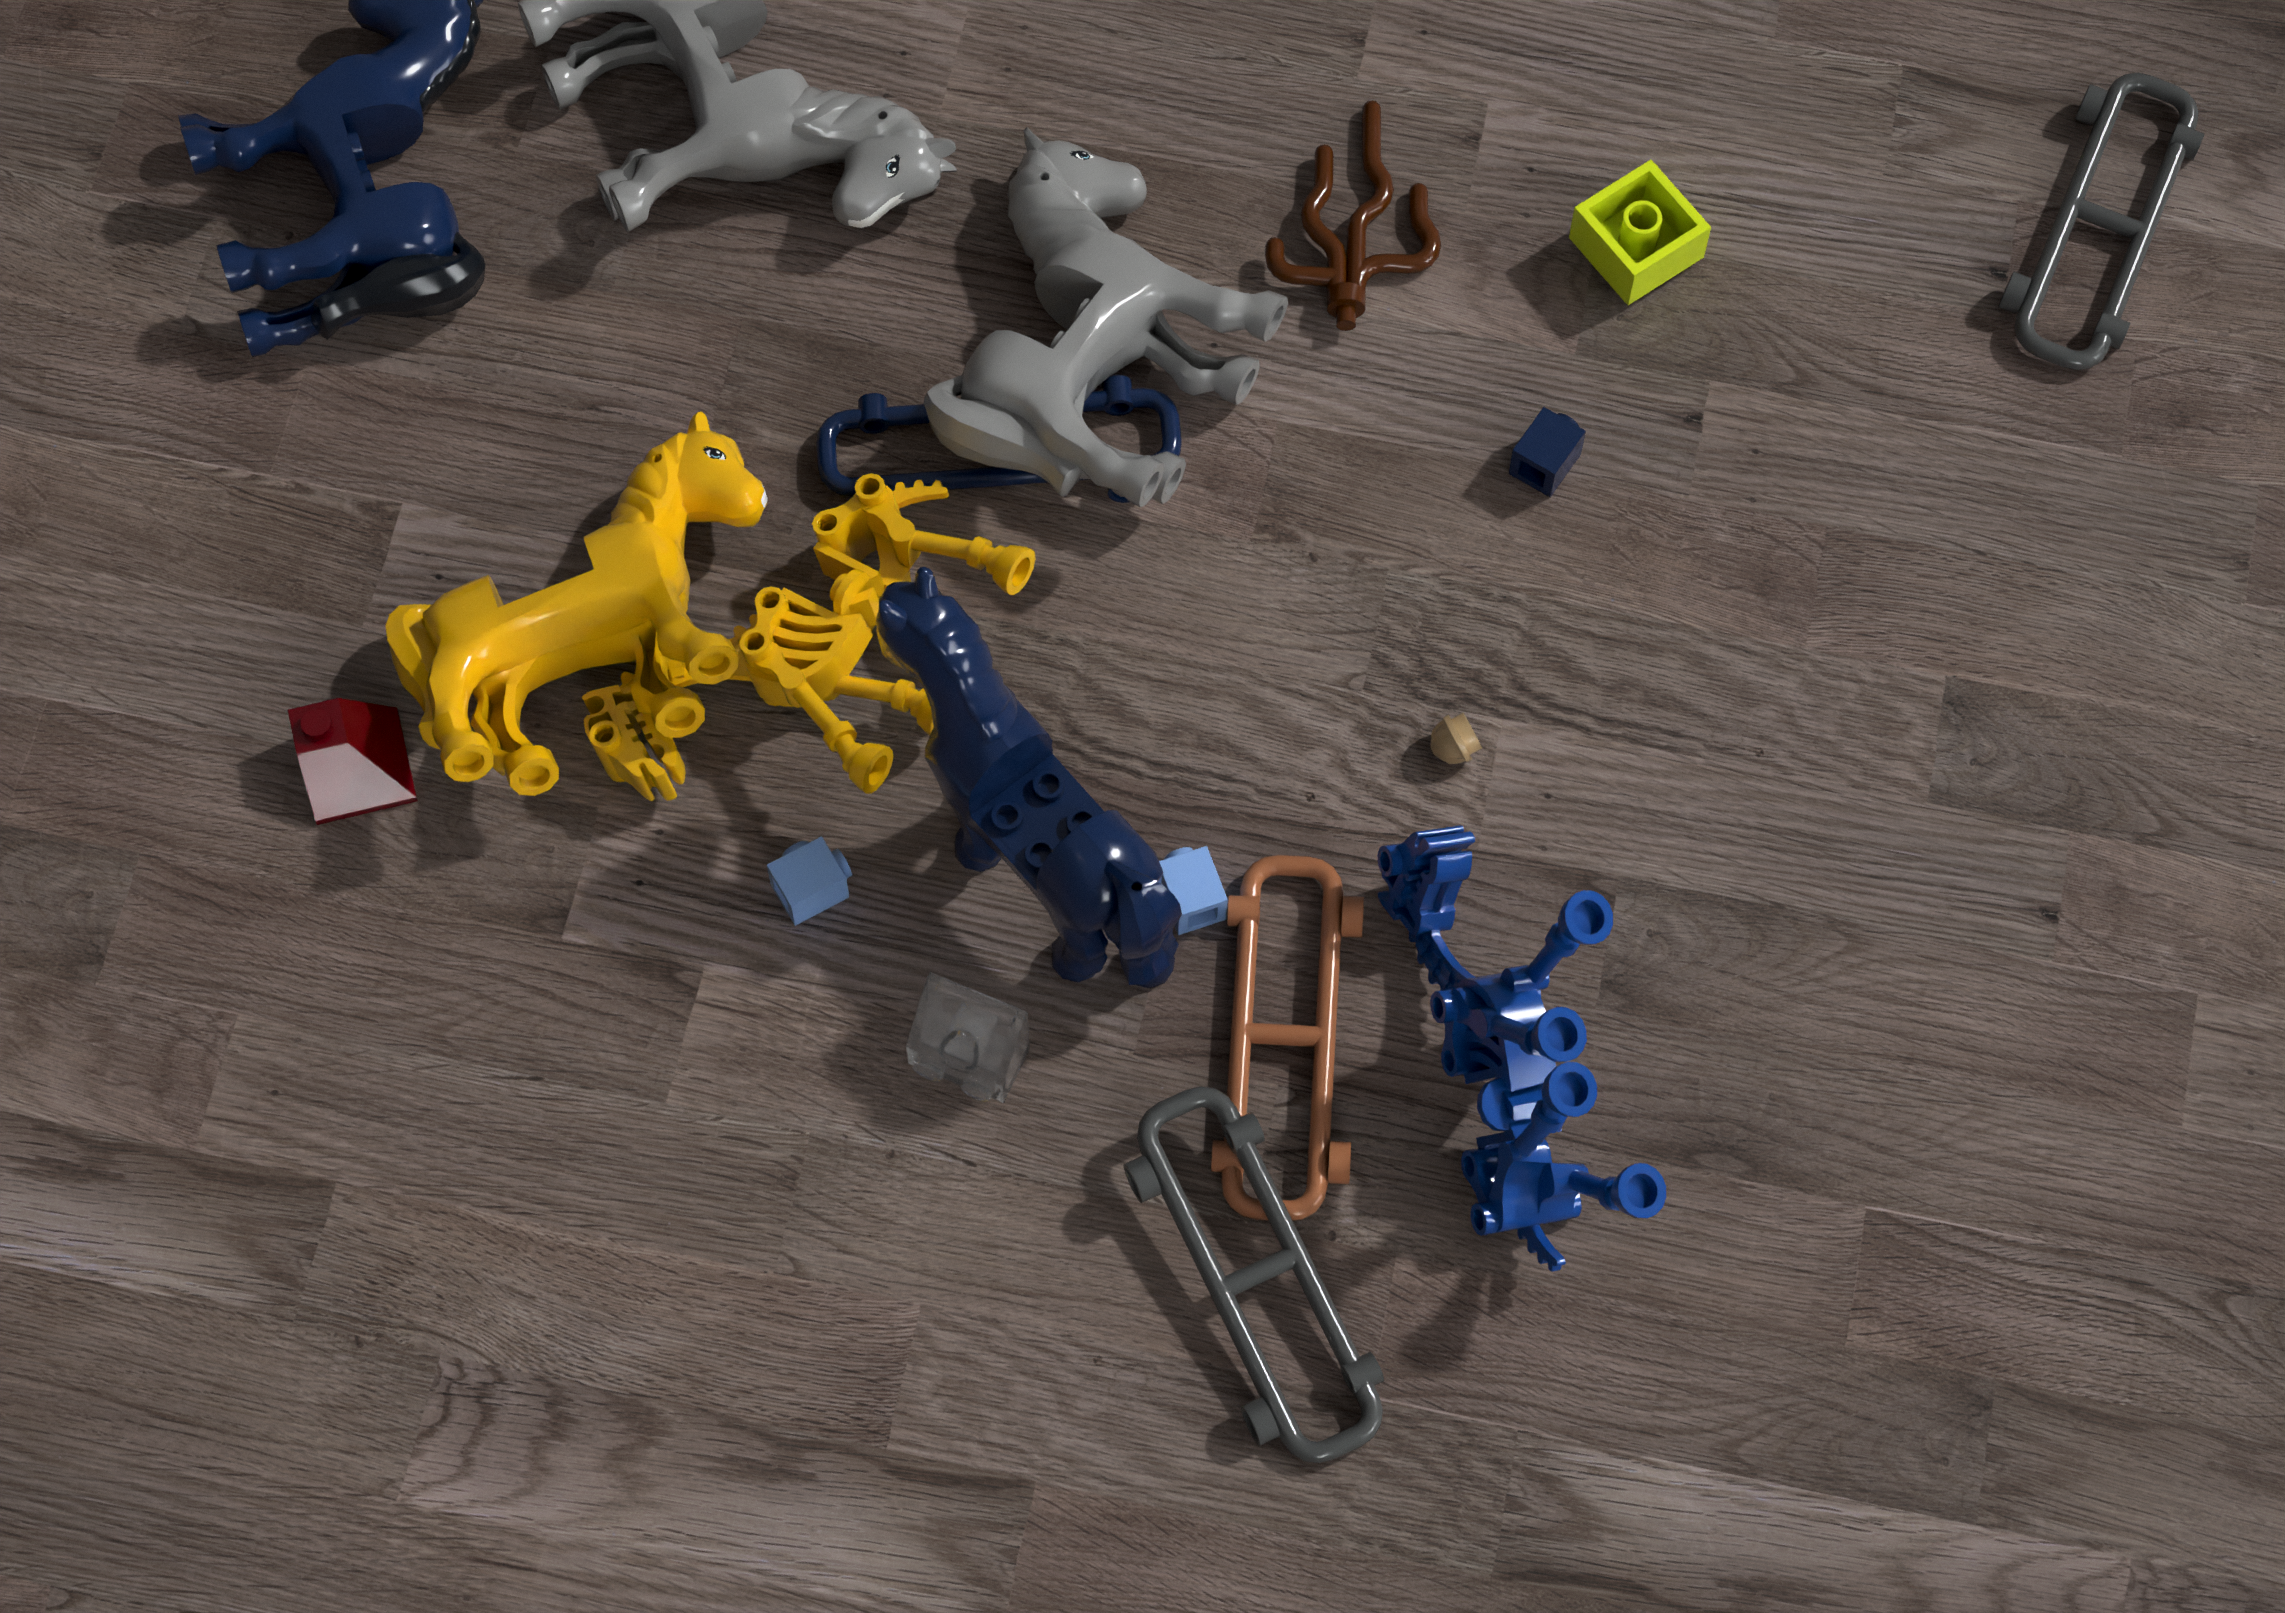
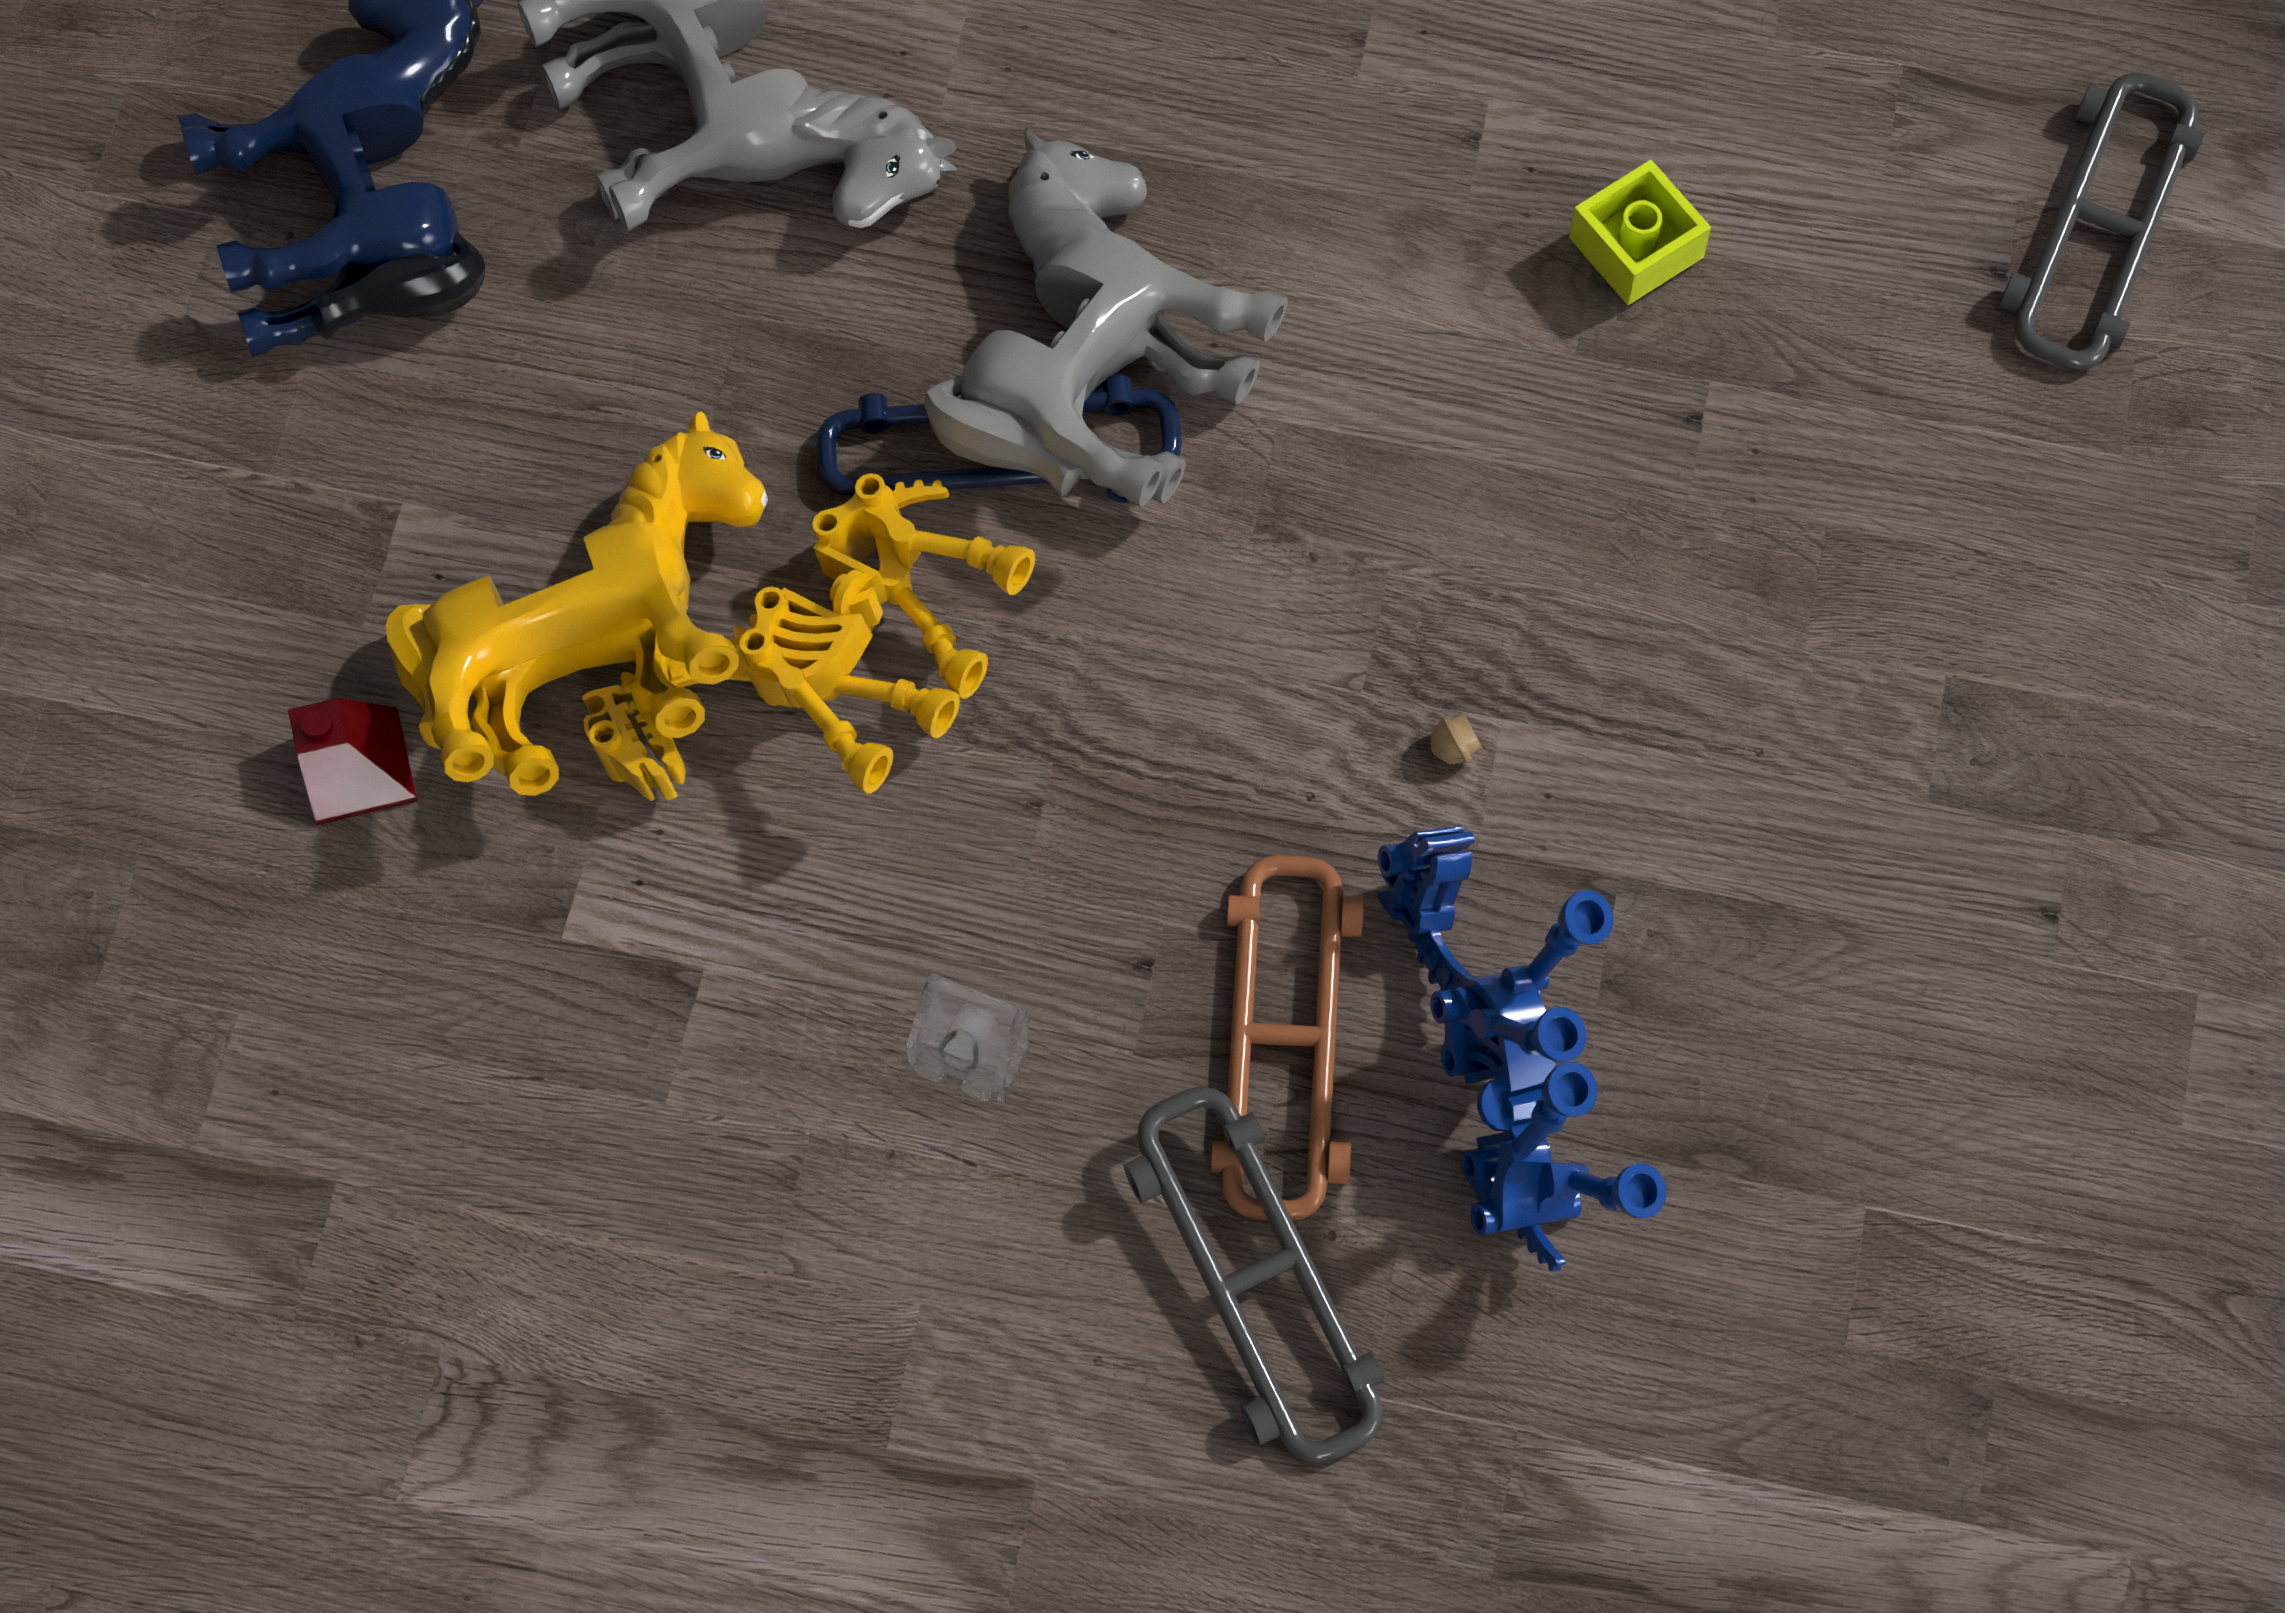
light blue brick [767,836,852,926] -> none
dark blue animal [876,567,1182,988] -> none
light blue brick [1159,846,1228,935] -> none
reddish brown plant [1265,100,1441,331] -> none
dark blue brick [1508,407,1586,498] -> none

